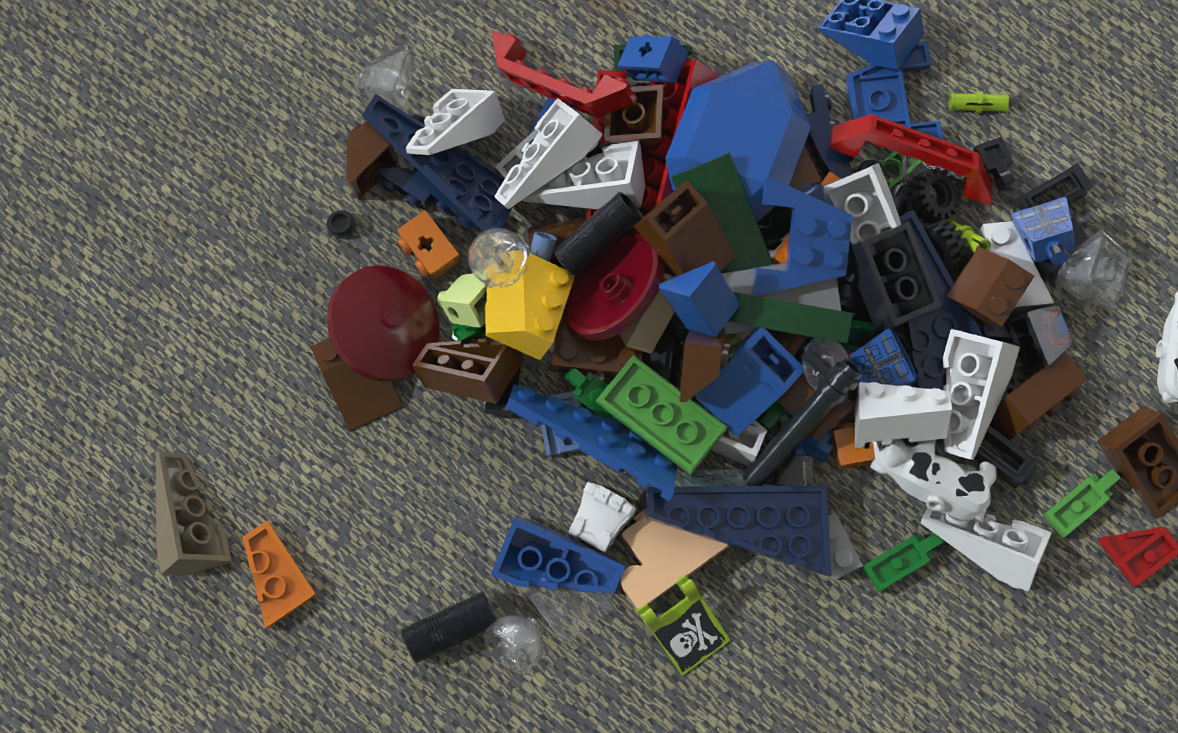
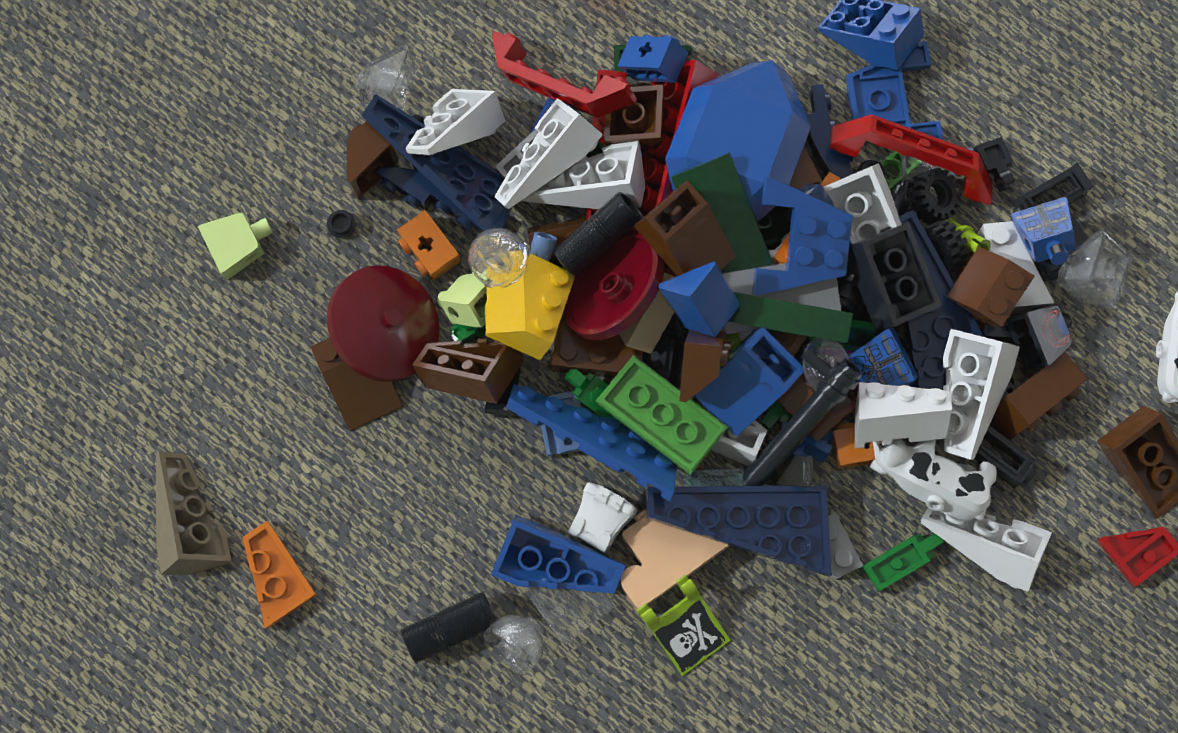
lime pin [949,91,1009,114] -> none
bright green hinge [1043,469,1121,538] -> none
none -> yellowish green torso [198,213,273,280]

